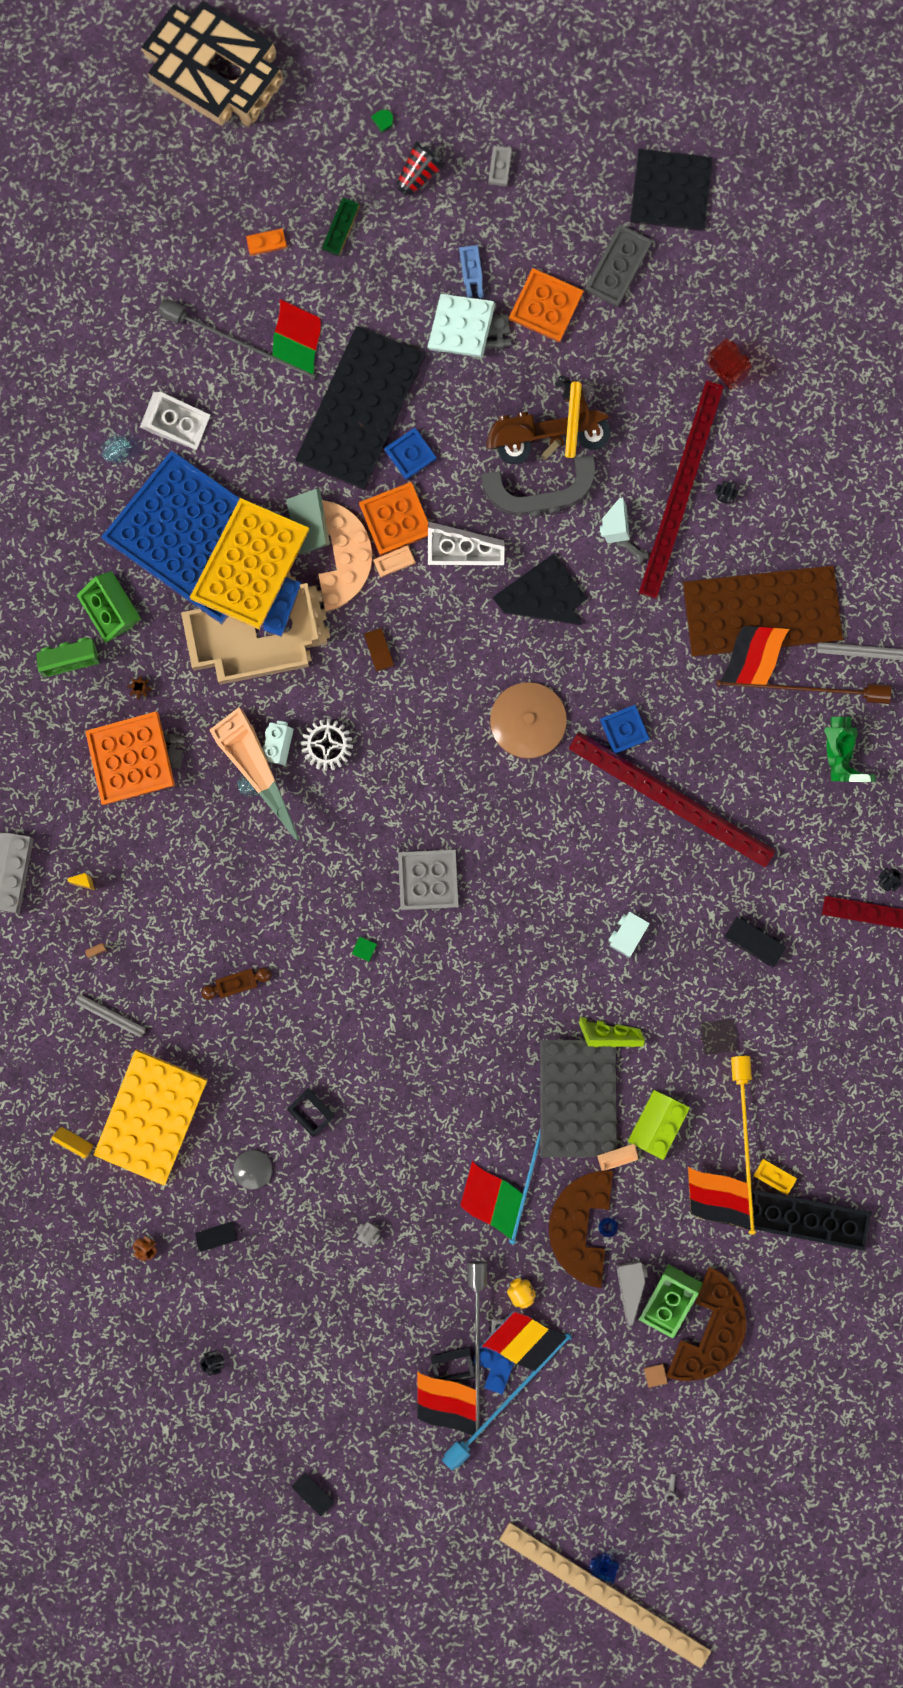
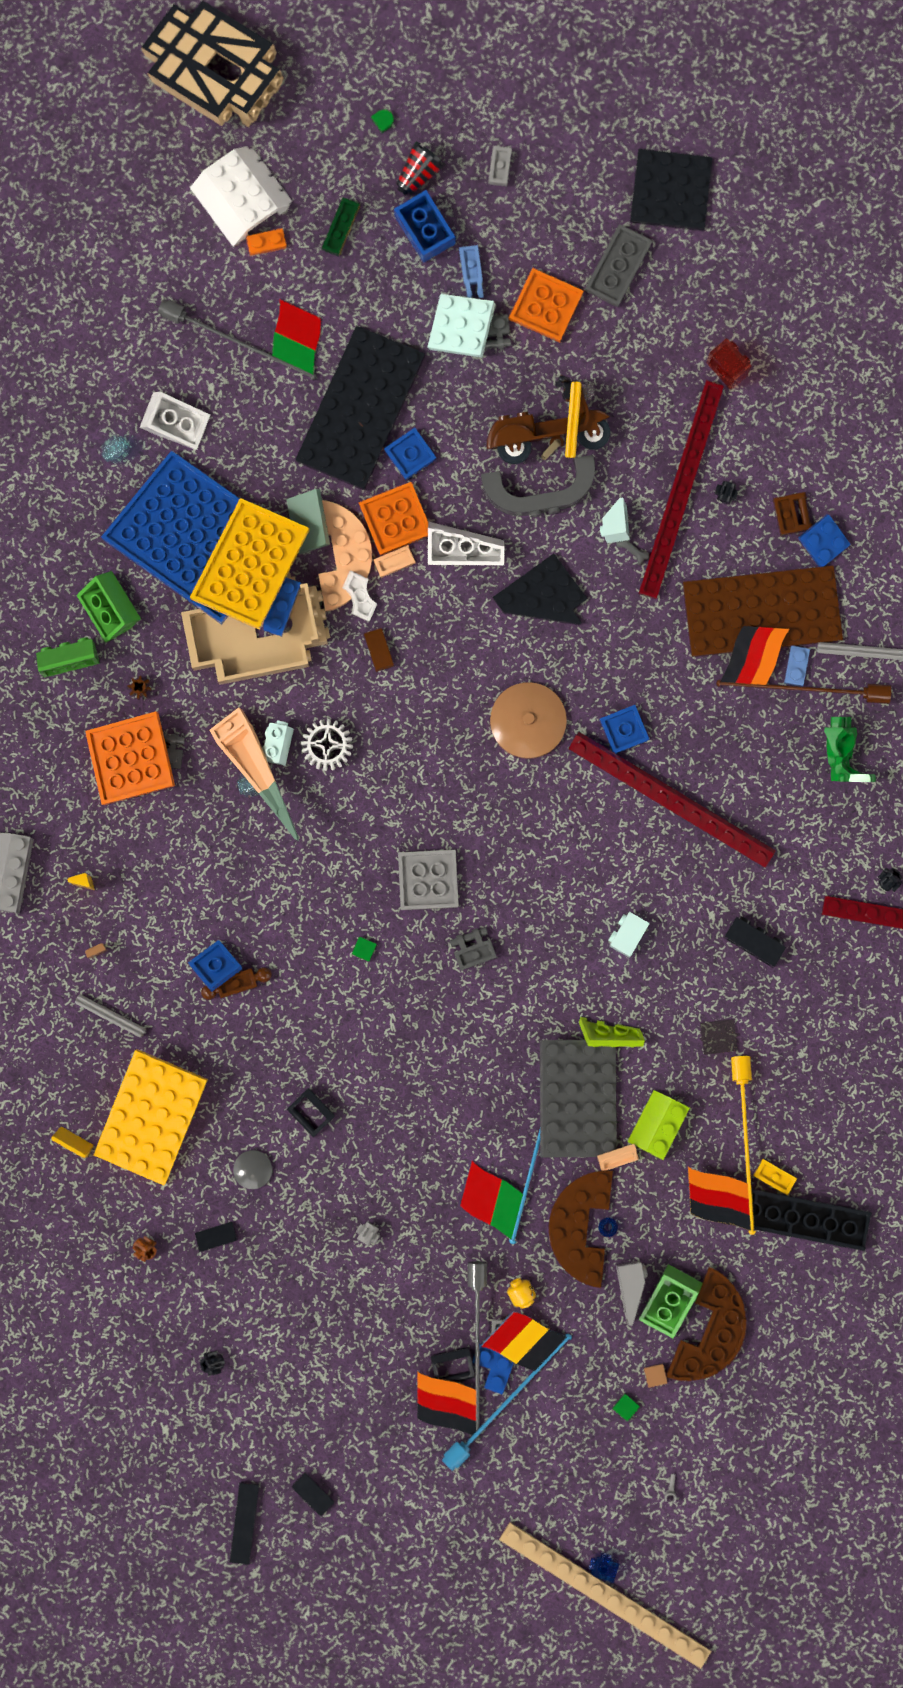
none -> blue plate [188,940,242,992]
none -> white slope [190,146,292,247]
none -> black tile [229,1482,259,1565]
none -> white tile [342,571,377,621]
none -> blue brick [394,190,455,263]
none -> dark grey plate [449,927,497,971]
none -> green tile [612,1393,640,1422]
none -> reddish brown plate [773,492,813,536]
none -> medium blue plate [784,646,810,687]
none -> blue plate [798,514,851,567]

